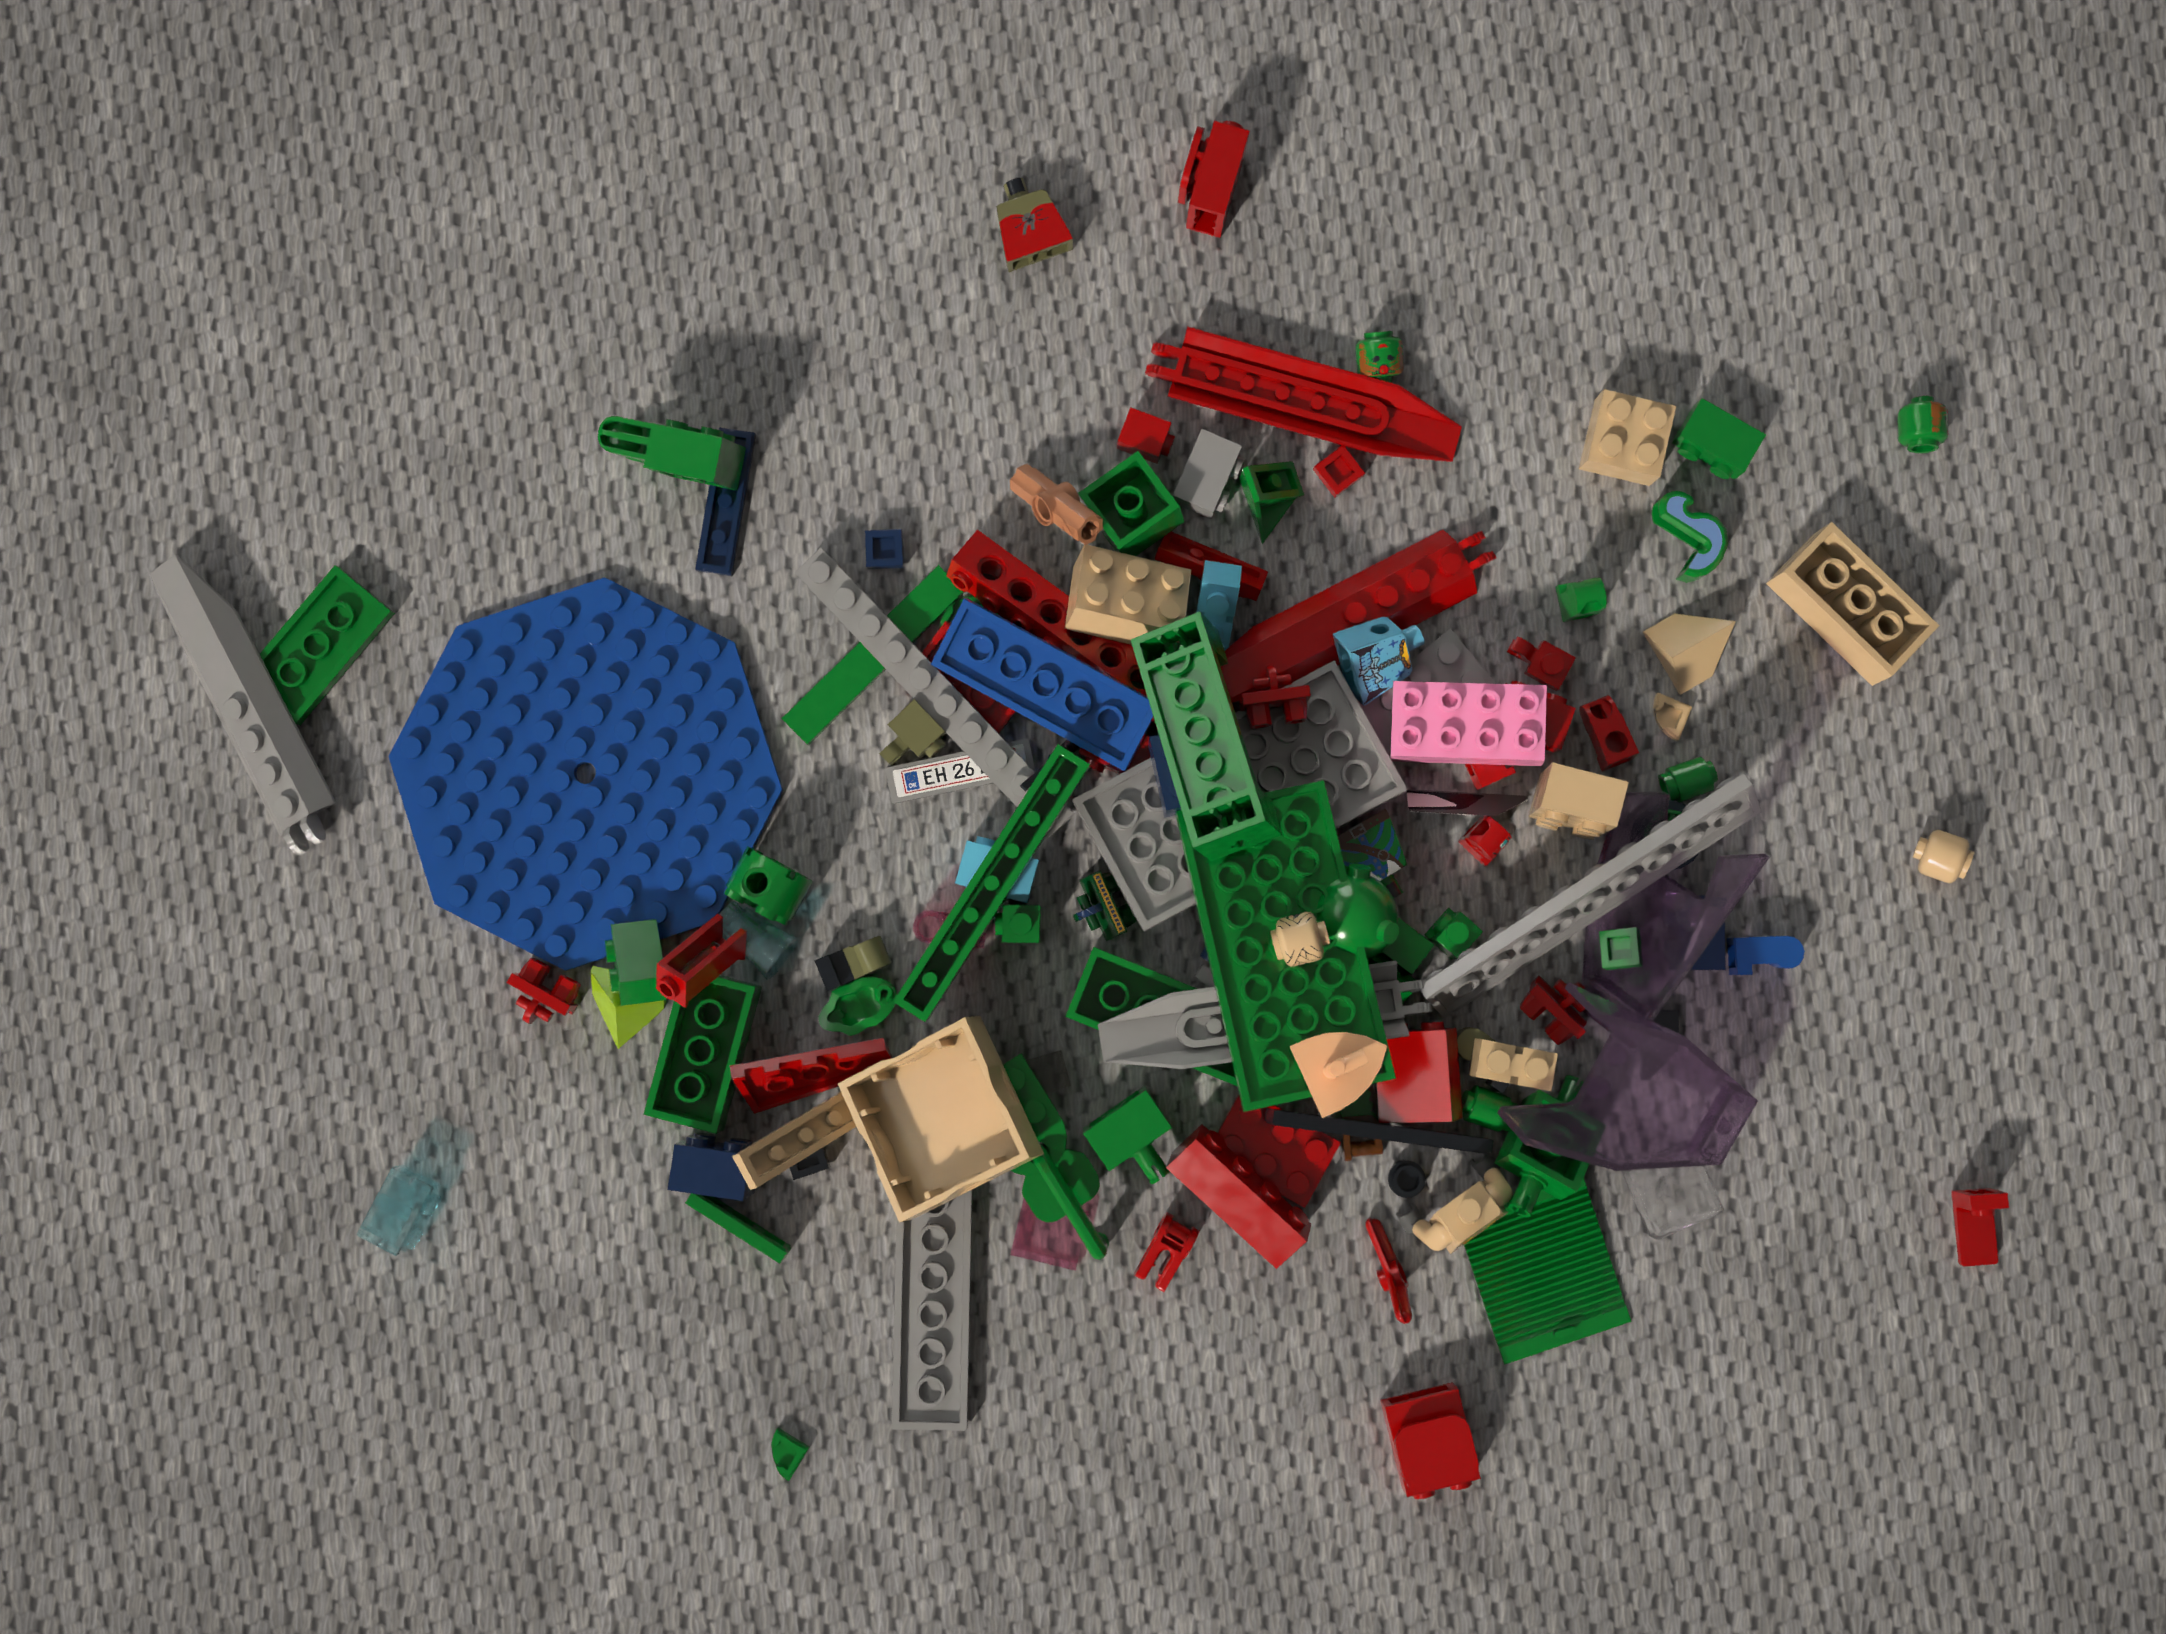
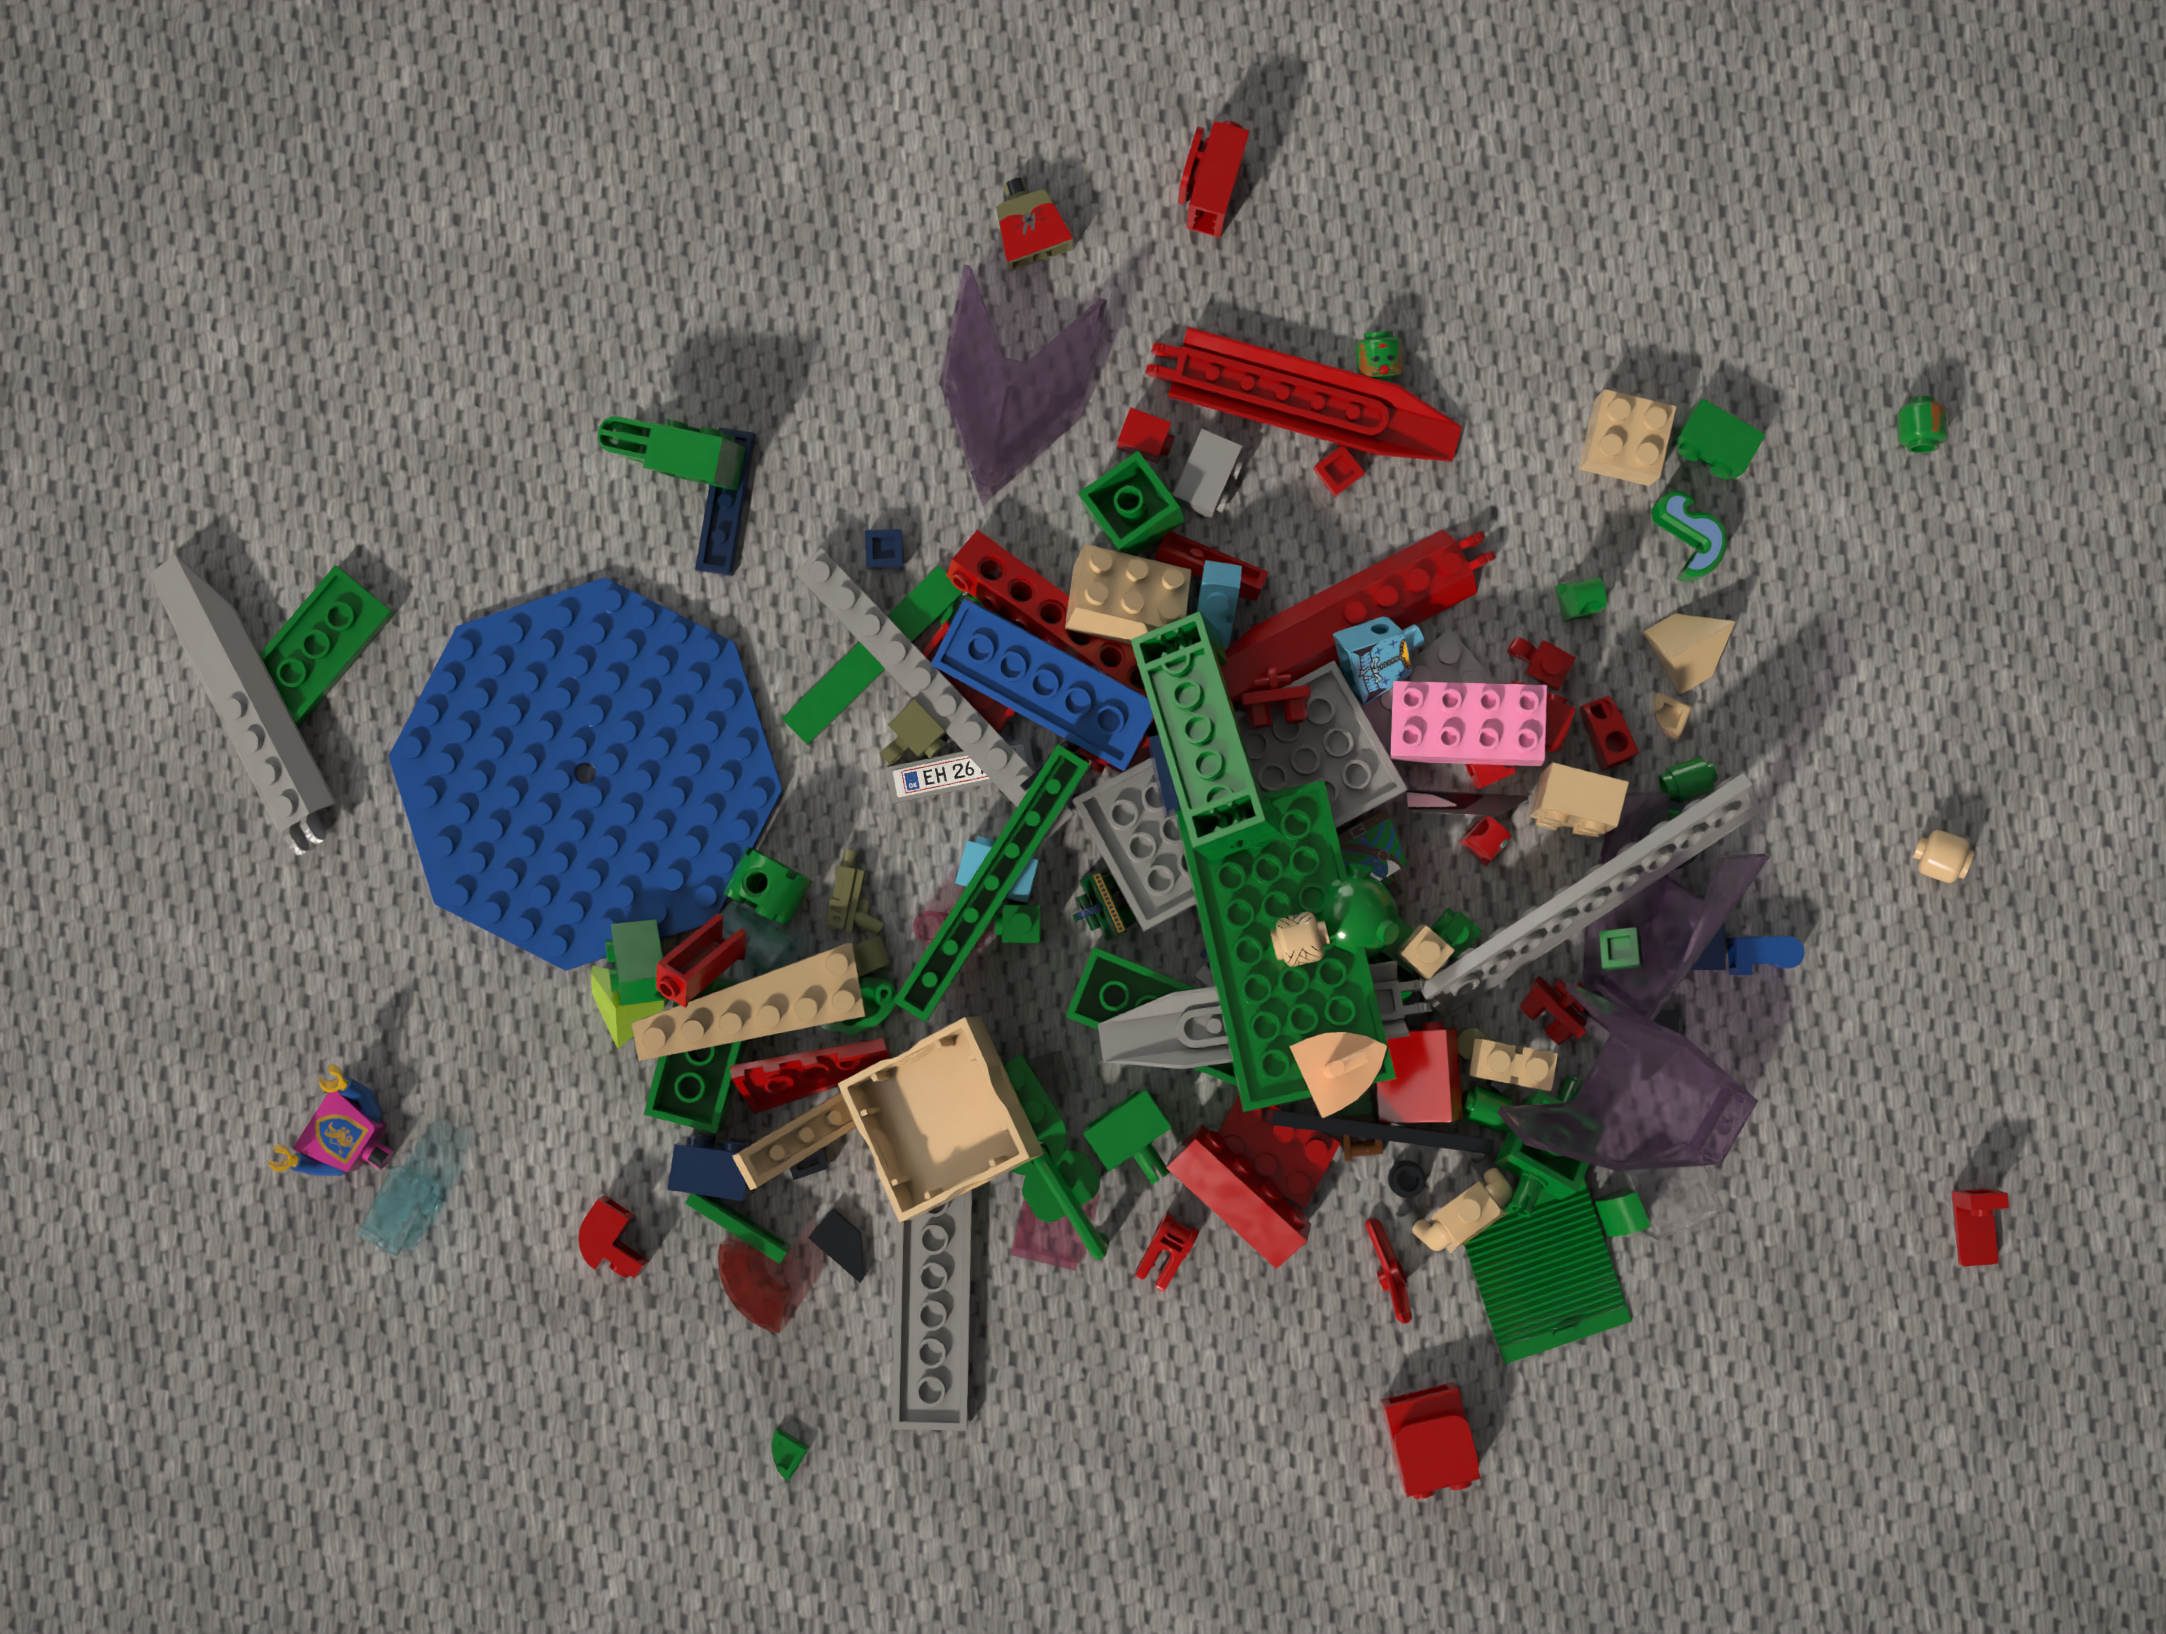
red hips [506,958,581,1024] -> none
nougat piece [1010,464,1103,545] -> none
green slope [1239,461,1304,544] -> none
tan brick [1766,522,1940,686] -> none
none -> torso [267,1064,394,1176]
none -> red brick [578,1195,650,1279]
none -> tan wing [632,942,865,1061]
none -> clear red brick [718,1239,792,1334]
none -> black tile [808,1208,865,1283]
none -> olive piece [825,849,885,936]
none -> clear purple windscreen [940,264,1107,506]
none -> tan brick [1394,925,1455,979]
none -> green brick [1592,1187,1651,1237]

